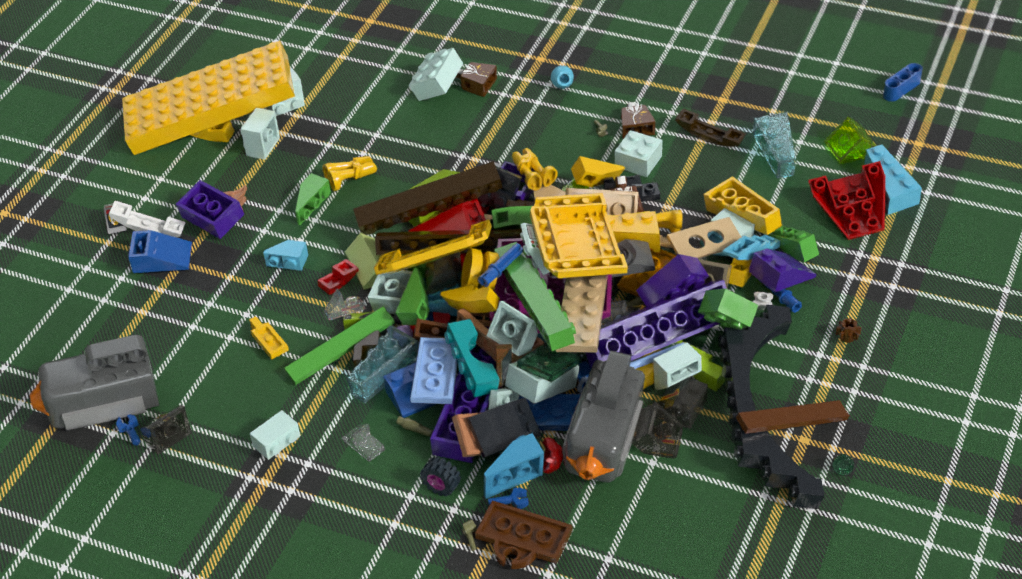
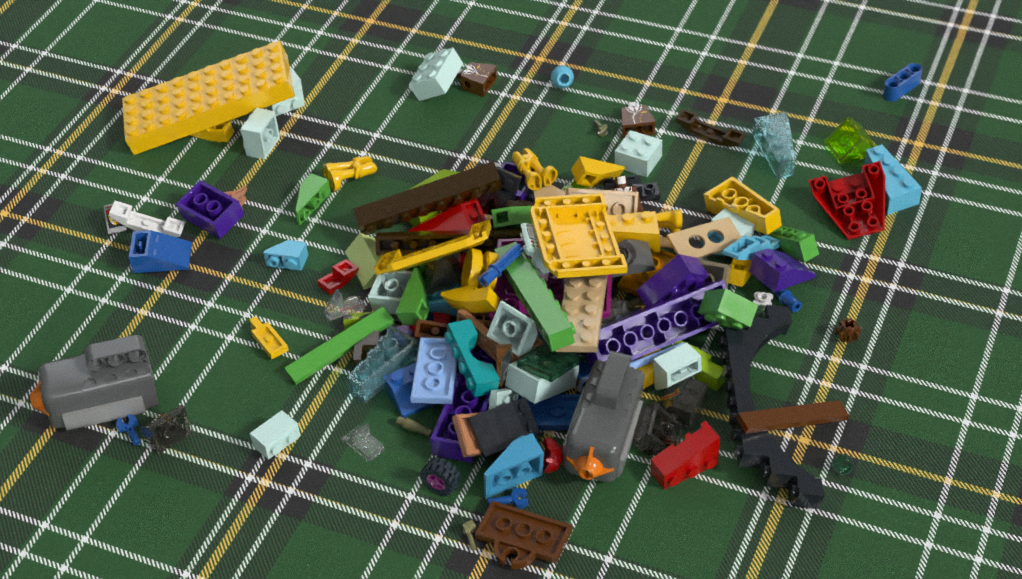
none -> red wedge [651,420,720,490]

